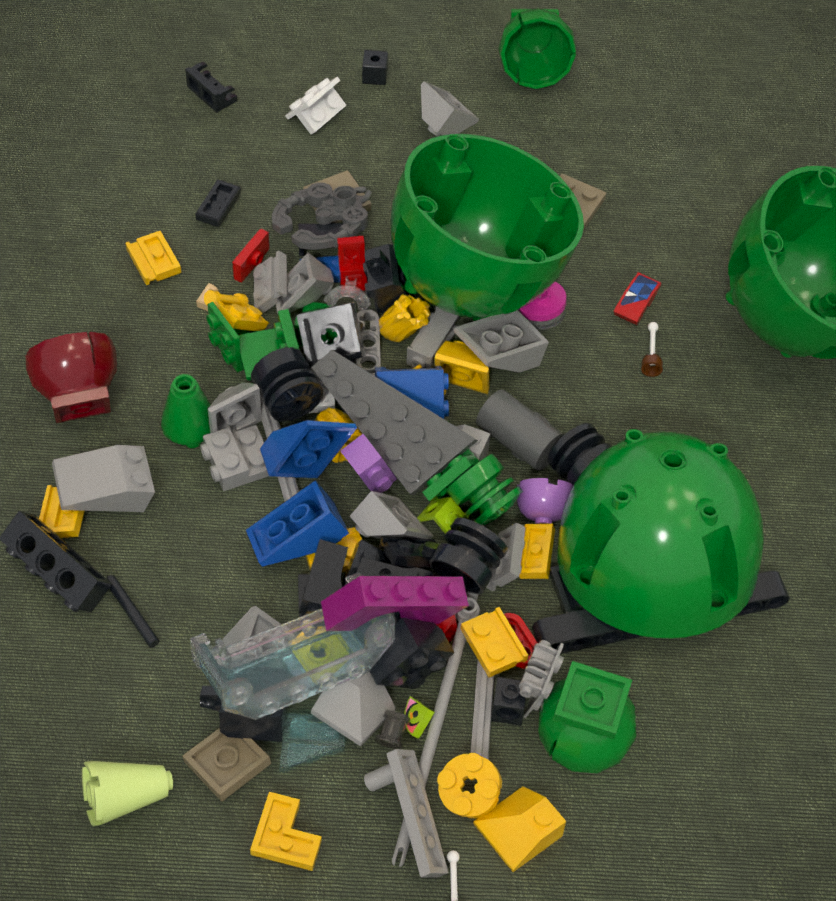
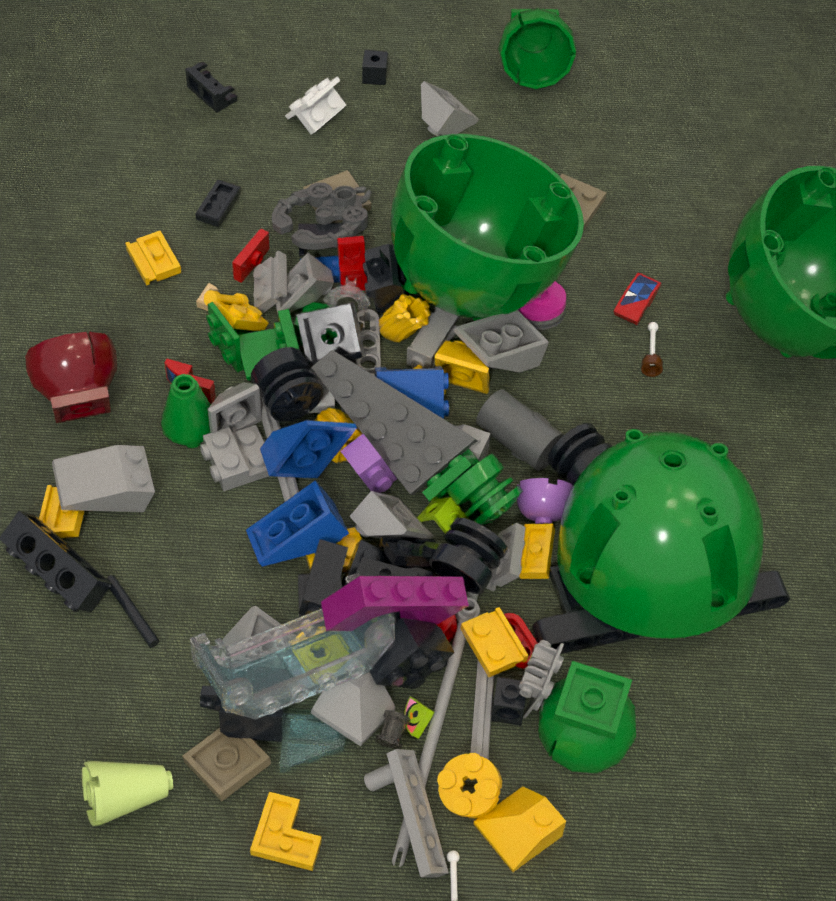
none -> red slope [164,359,215,404]

